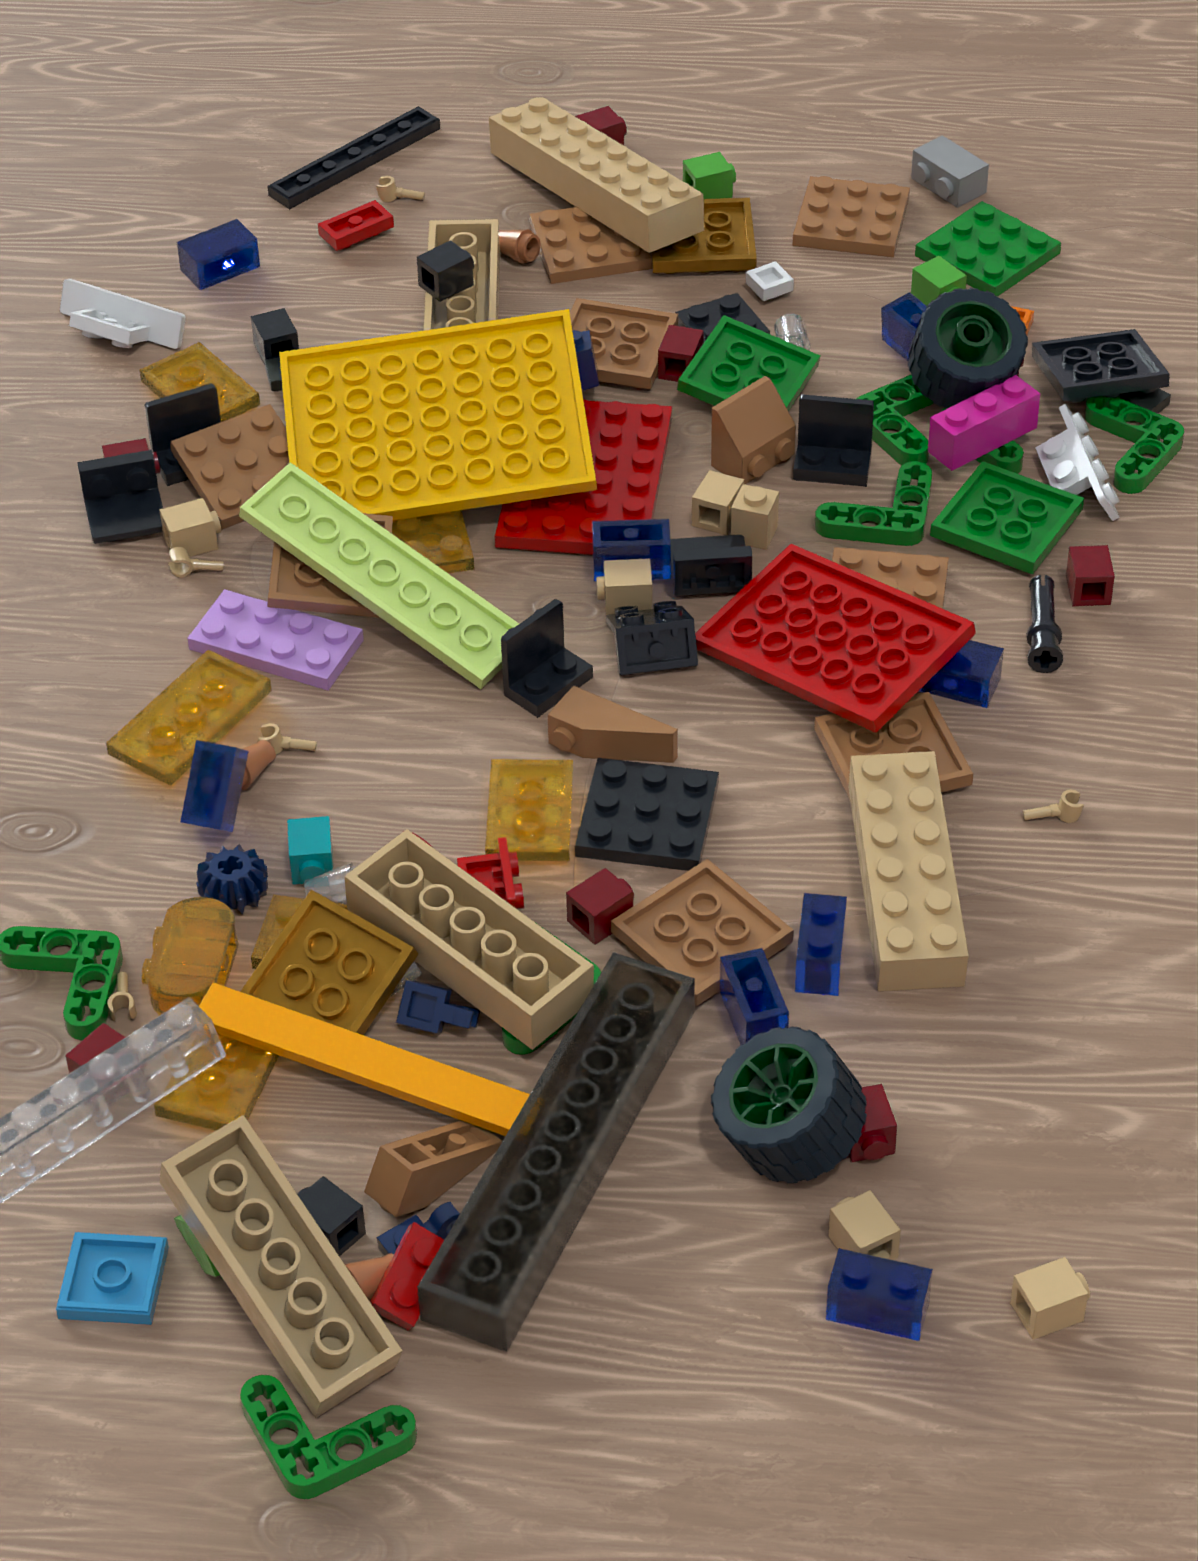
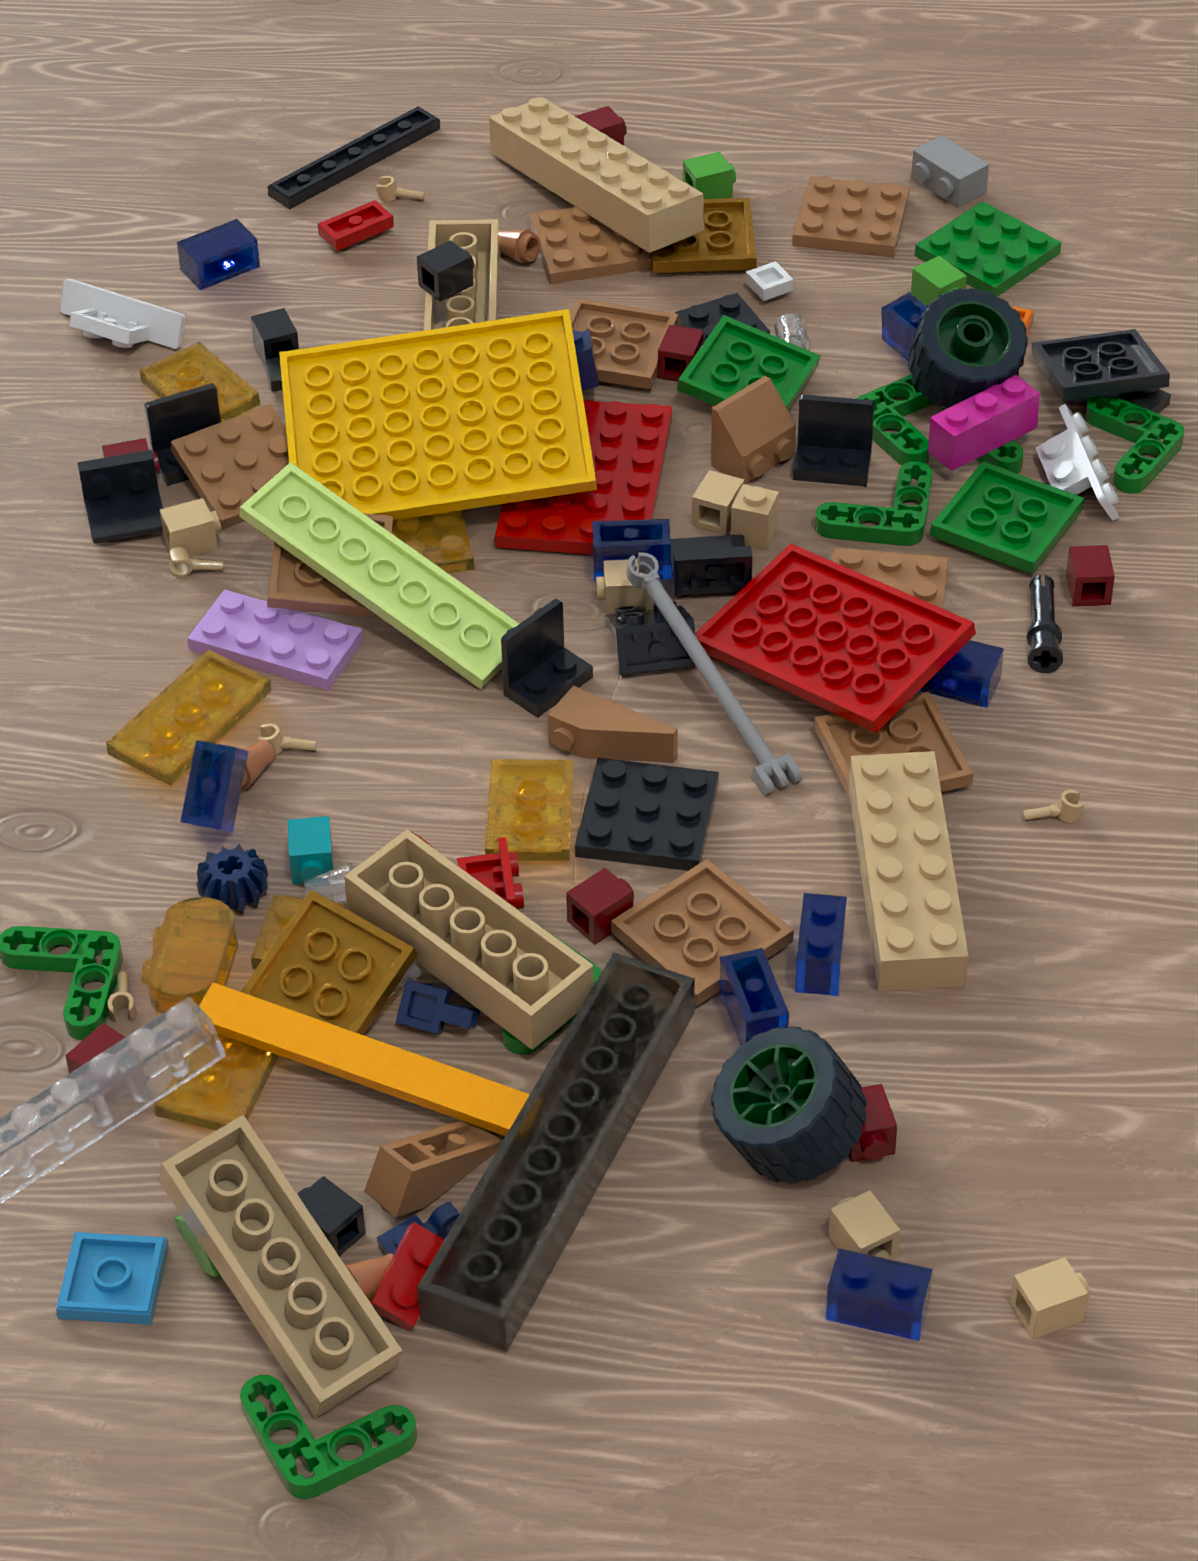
none -> light grey hinge [626,553,802,795]

